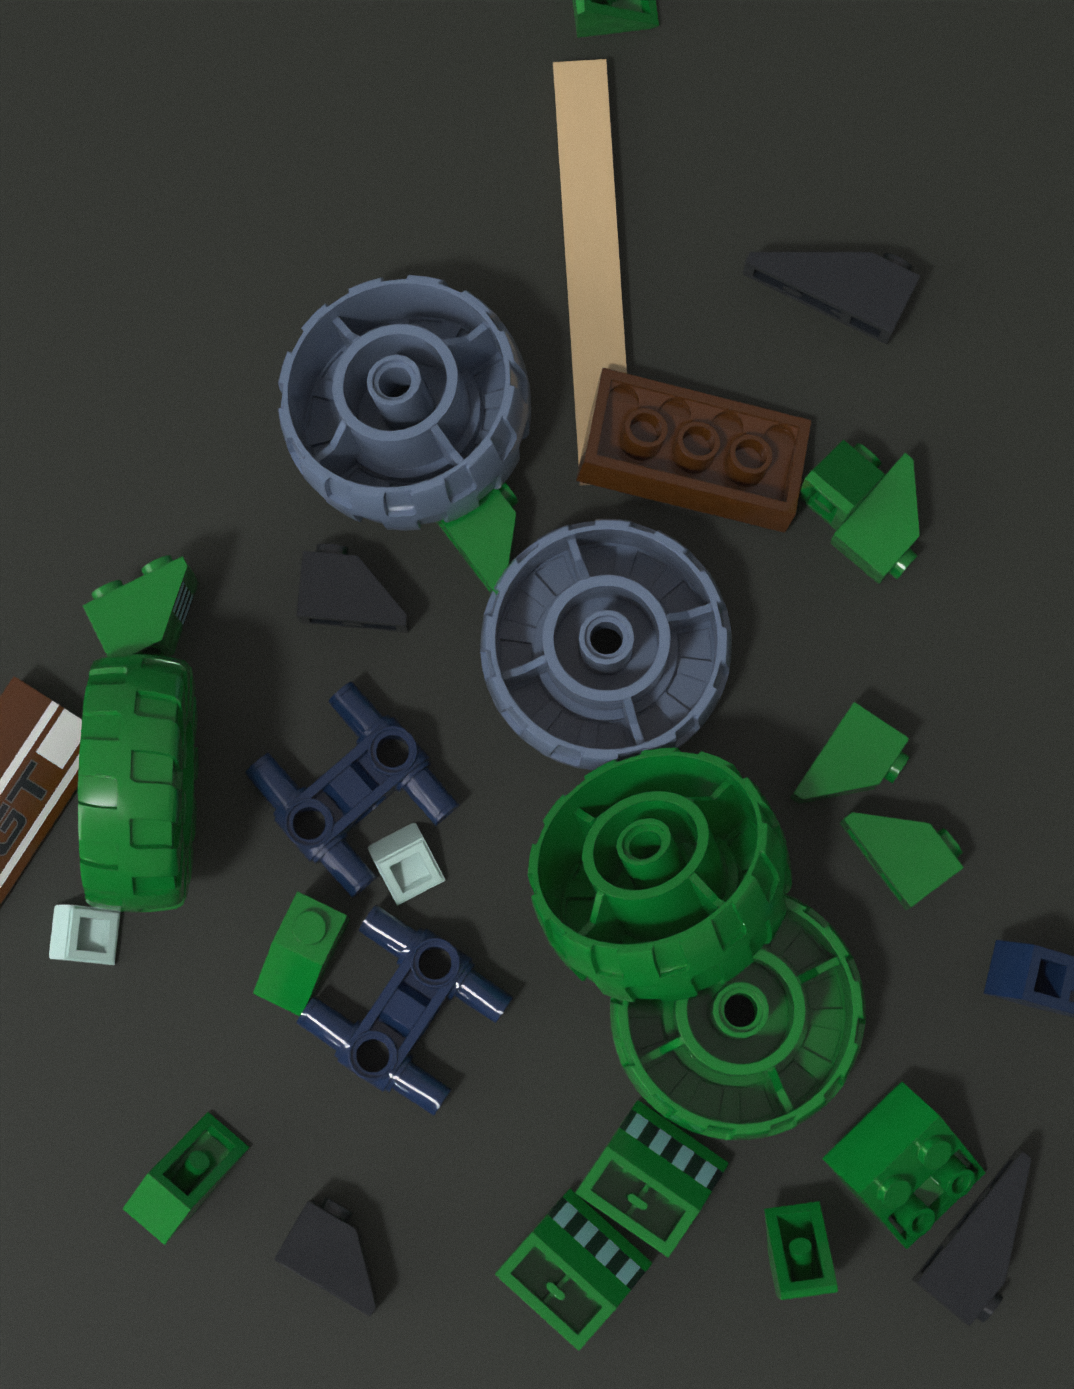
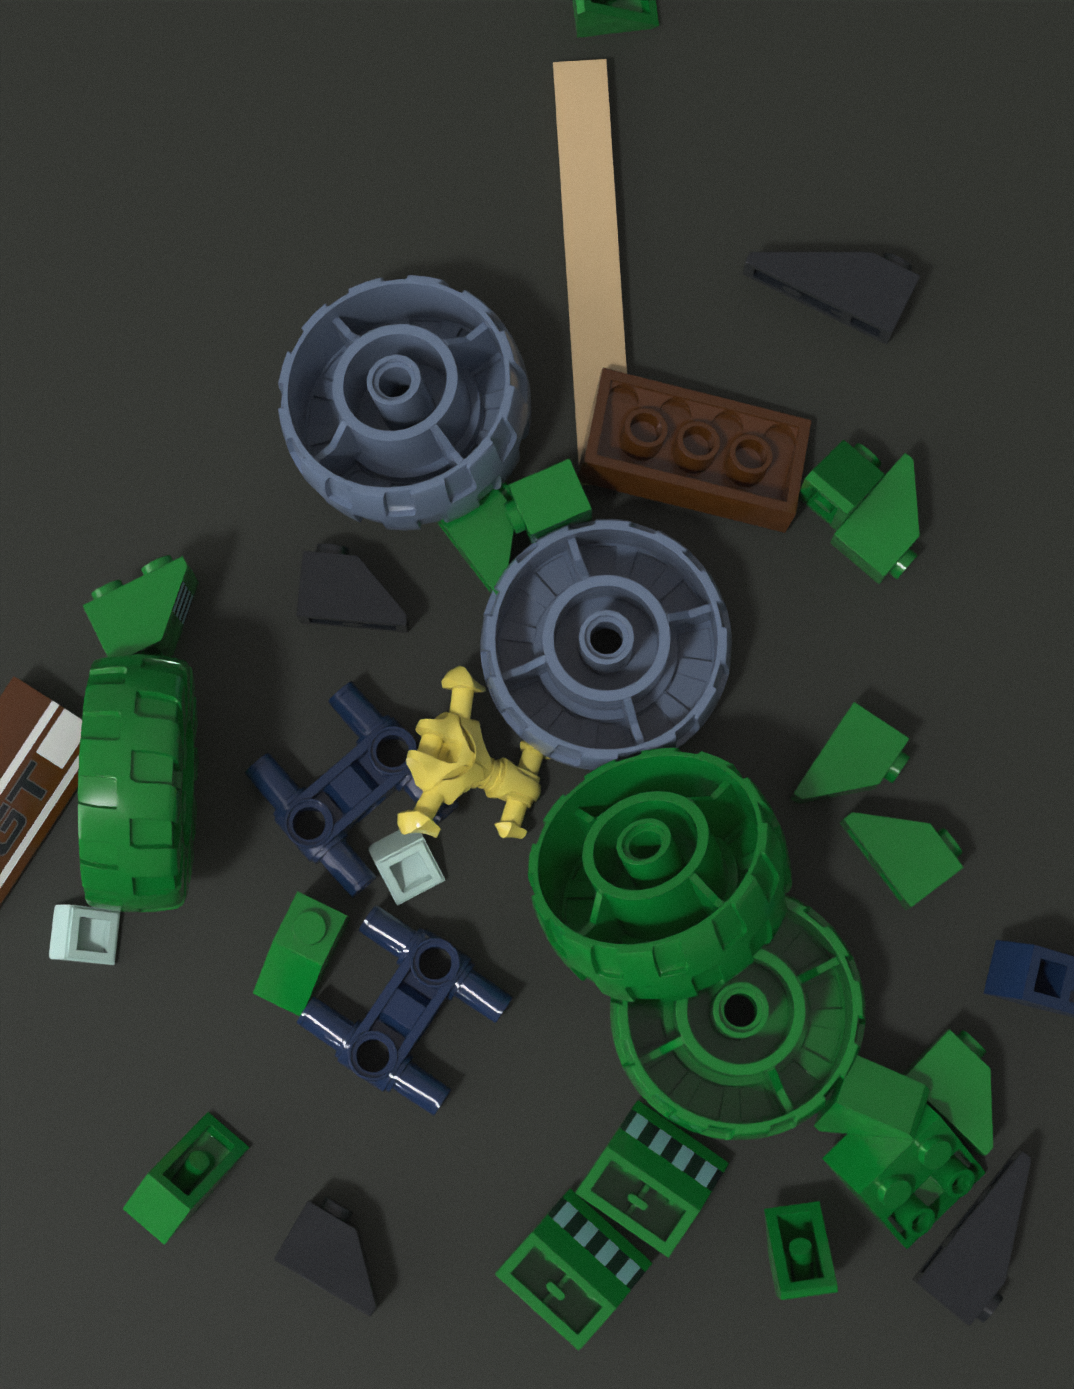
none -> light yellow piece [397,665,550,839]
none -> green slope [504,458,592,544]
none -> green slope [814,1055,930,1140]
none -> green slope [902,1029,993,1156]

